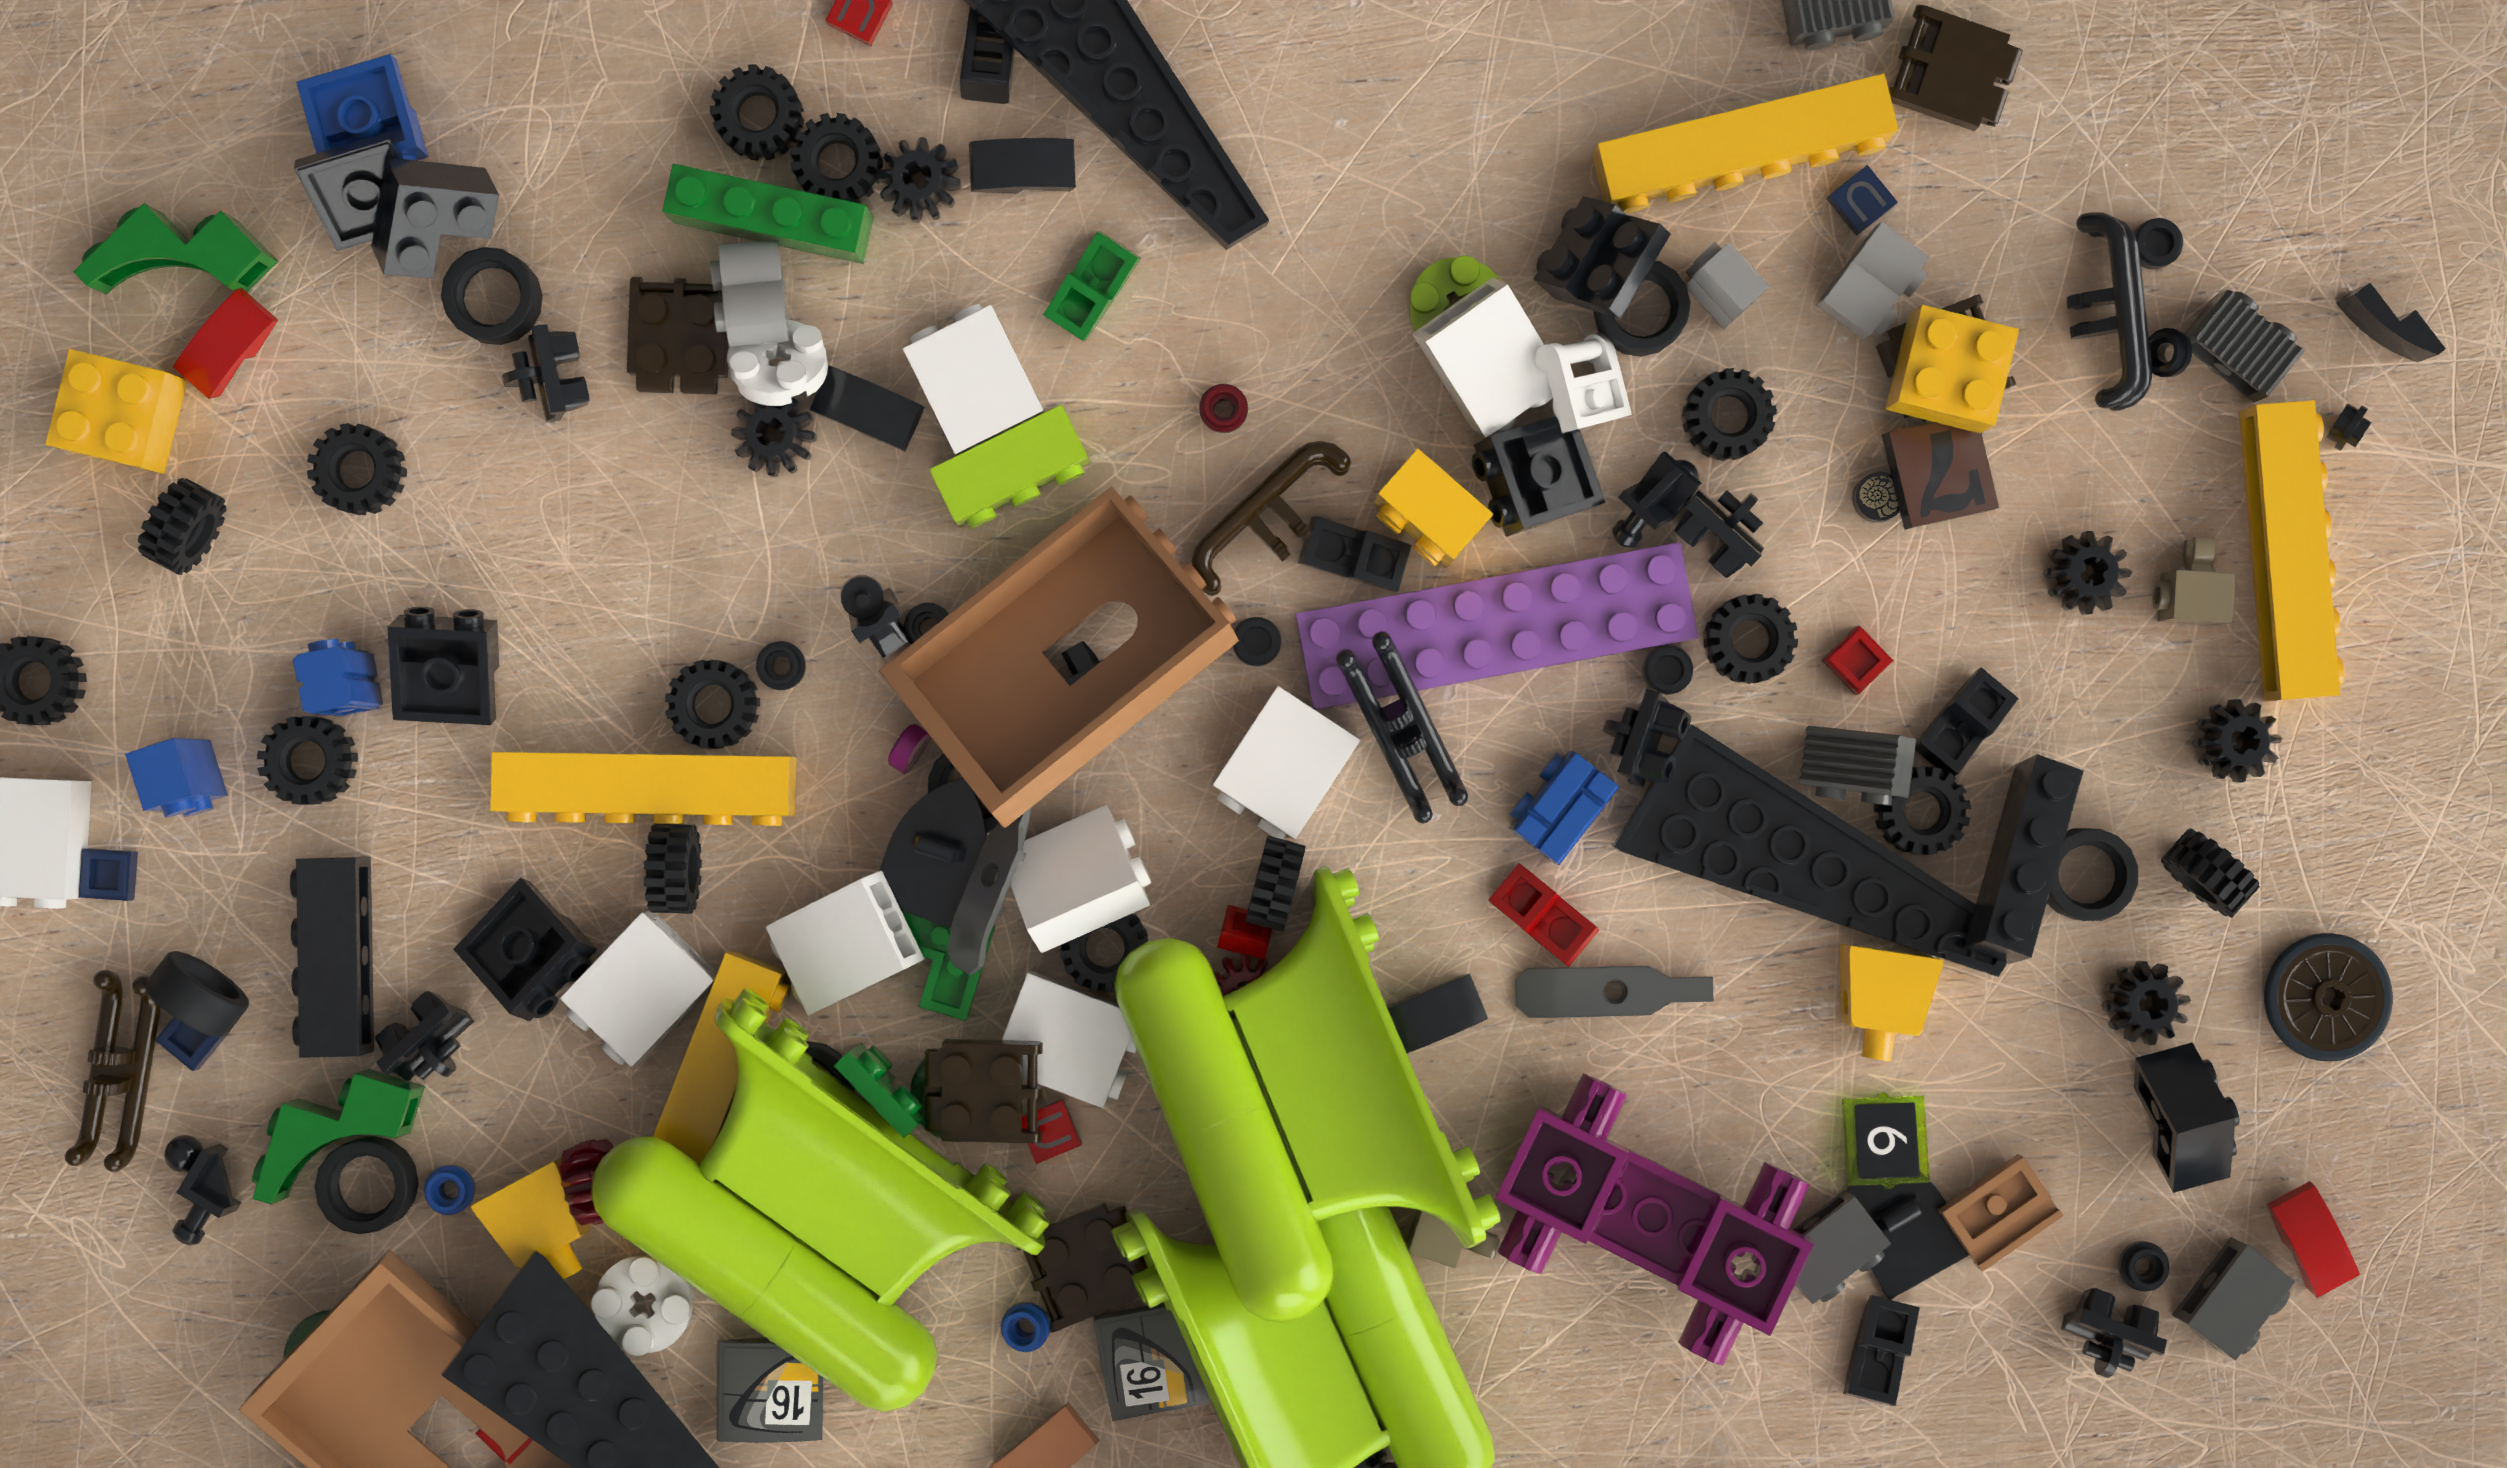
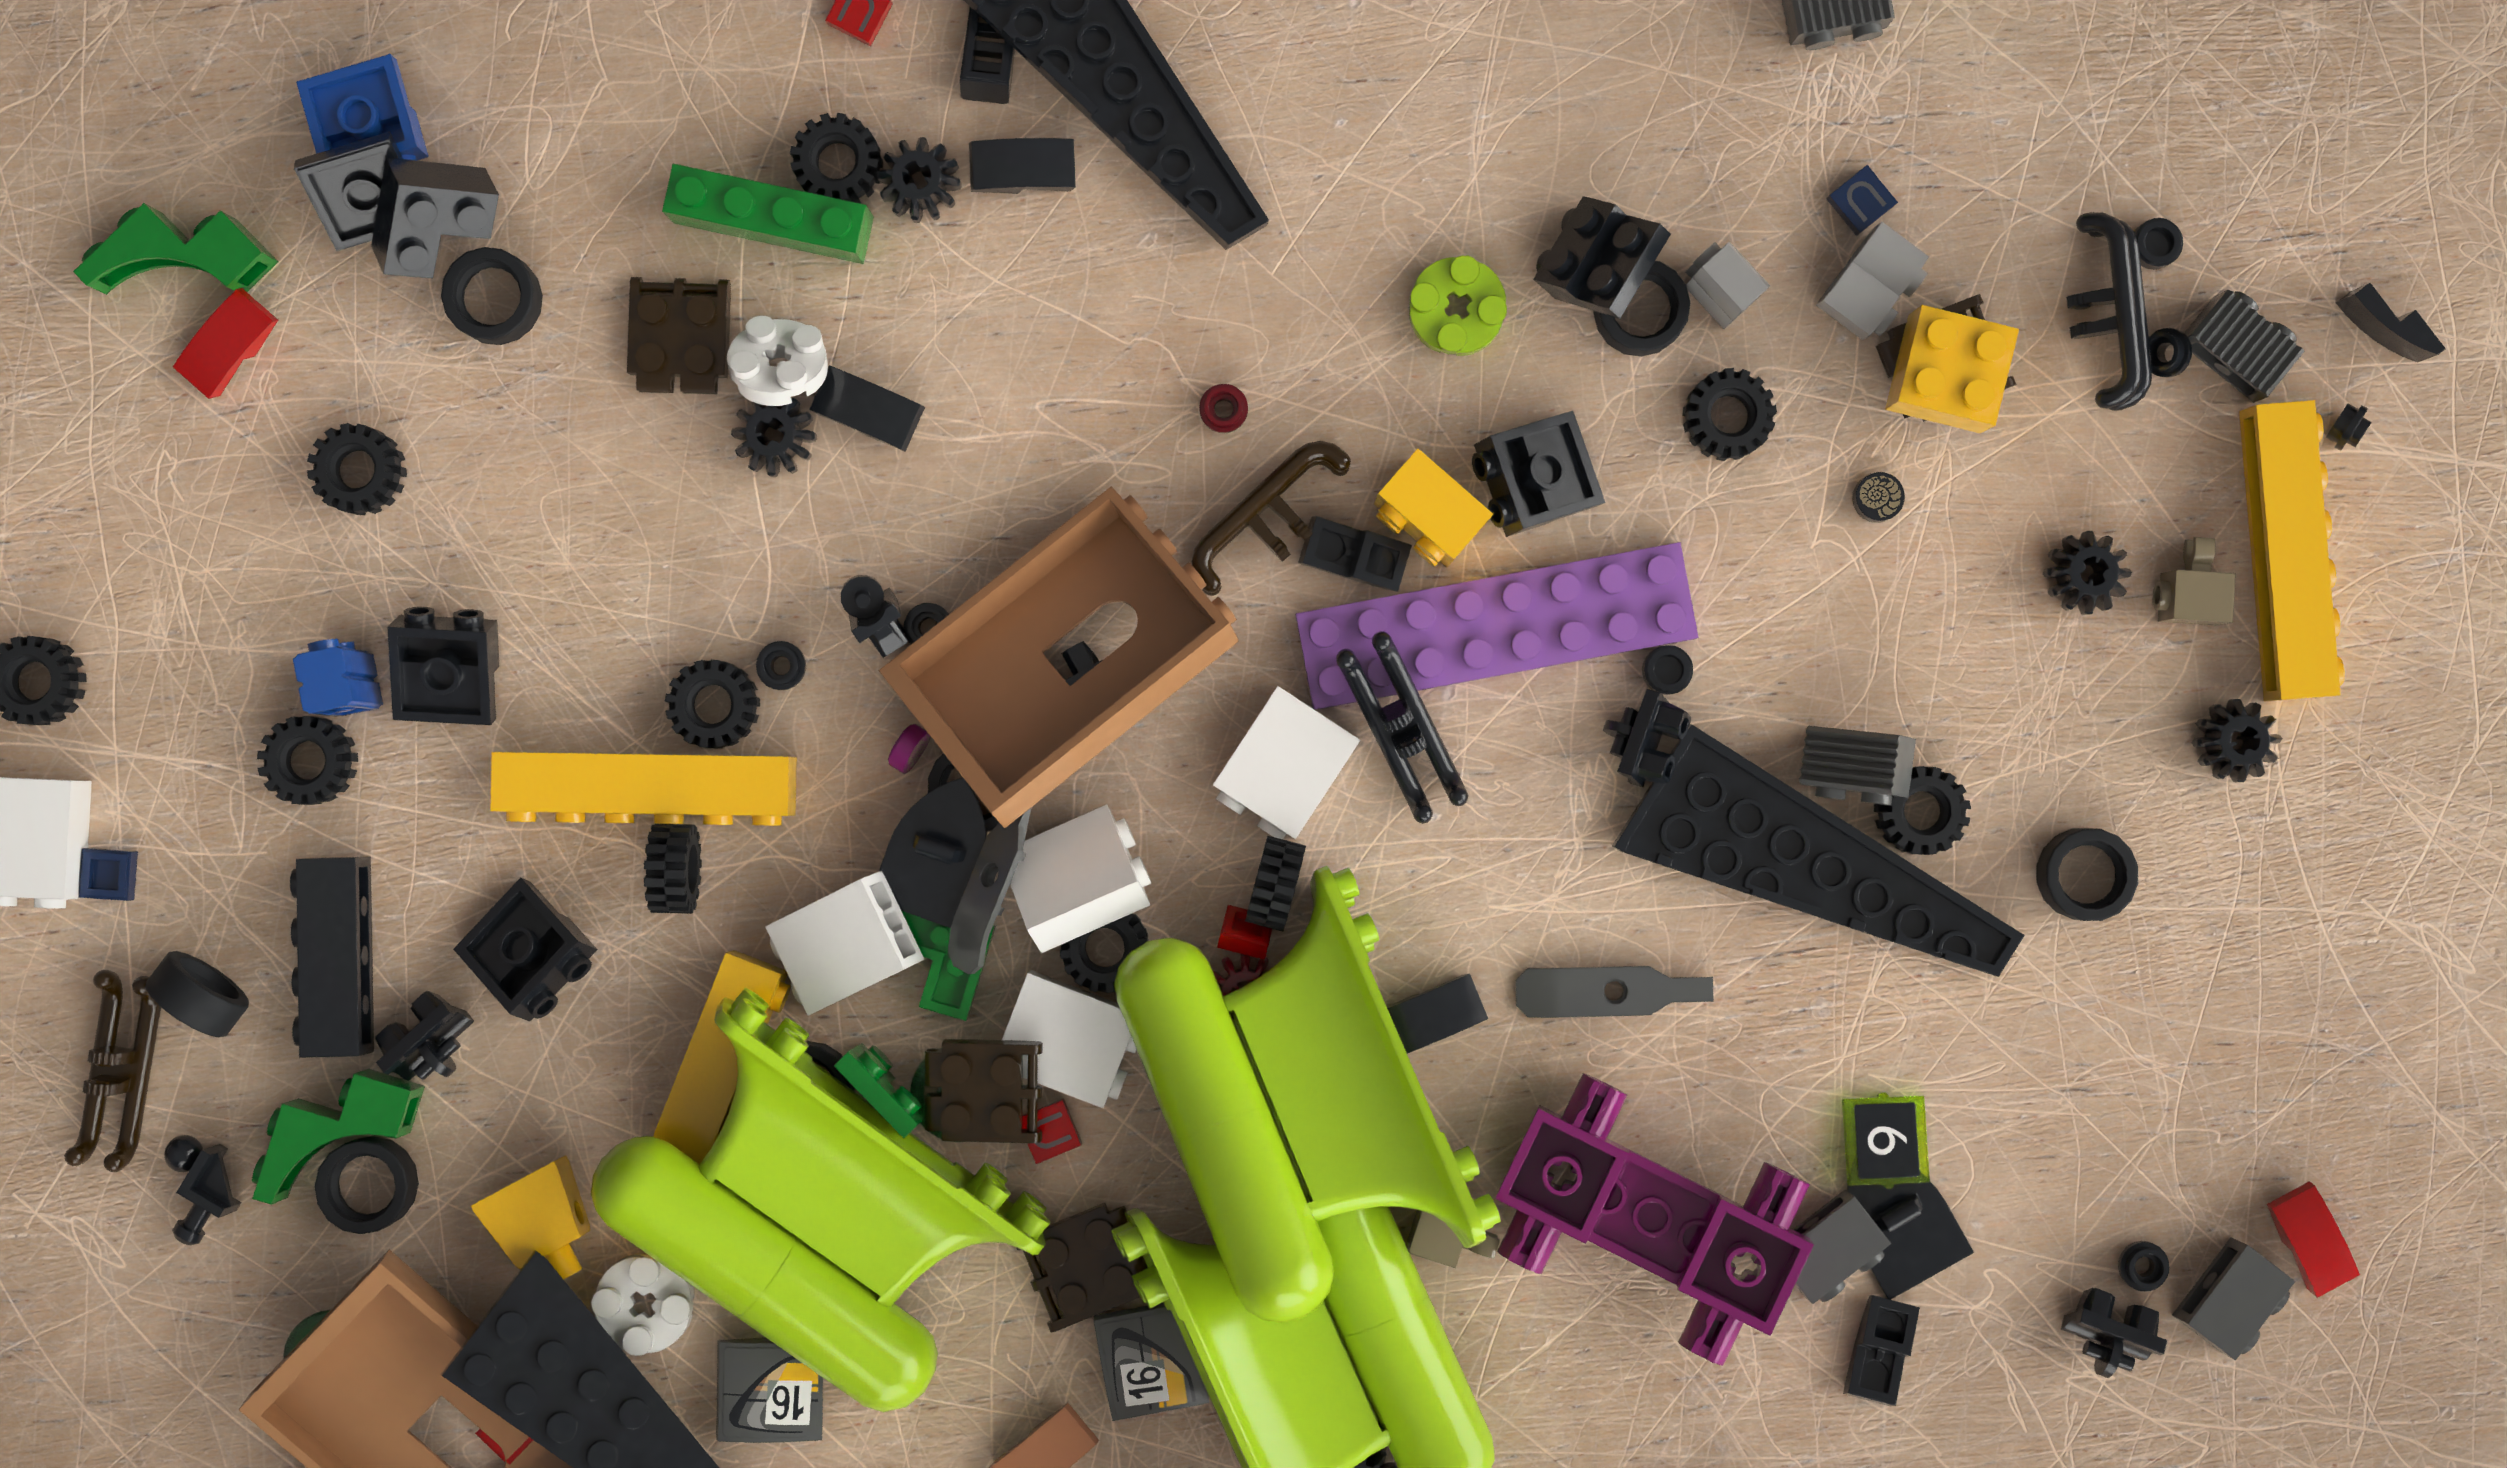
yellow brick [45,349,188,475] -> none
blue brick [125,738,228,817] -> none
black tyre [138,478,226,575] -> none
dark blue tile [155,1017,229,1071] -> none
blue plate [424,1165,475,1215] -> none
black hips [502,324,590,423] -> none
dark red gear [559,1139,614,1226] -> none
white brick [560,910,718,1067] -> none
black tyre [710,64,804,161] -> none
light grey brick [710,240,789,347] -> none
white brick [903,304,1044,456] -> none
lime brick [929,404,1091,529] -> none
blue plate [1001,1302,1050,1352] -> none
green slope [1043,231,1141,342] -> none
black tile [1233,617,1281,667] -> none
white brick [1412,277,1553,438] -> none
red slope [1488,863,1599,968] -> none
blue brick [1509,751,1619,865] -> none
white plate [1535,333,1632,433] -> none
yellow brick [1592,73,1899,214] -> none
black piece [1612,451,1702,547] -> none
black hips [1674,489,1764,578] -> none
black tyre [1703,594,1798,684] -> none
red tile [1821,625,1894,695] -> none
yellow torso [1839,943,1944,1061] -> none
reddish brown tile [1882,422,1999,530] -> none
dark brown plate [1888,5,2023,131] -> none
black slope [1915,667,2019,776] -> none
medium nougat plate [1937,1154,2064,1272] -> none
black brick [1964,754,2084,964] -> none
black gear [2101,961,2191,1045] -> none
black brick [2134,1042,2240,1193] -> none
black tyre [2161,829,2260,918] -> none
dark brown wheel [2264,933,2393,1062] -> none

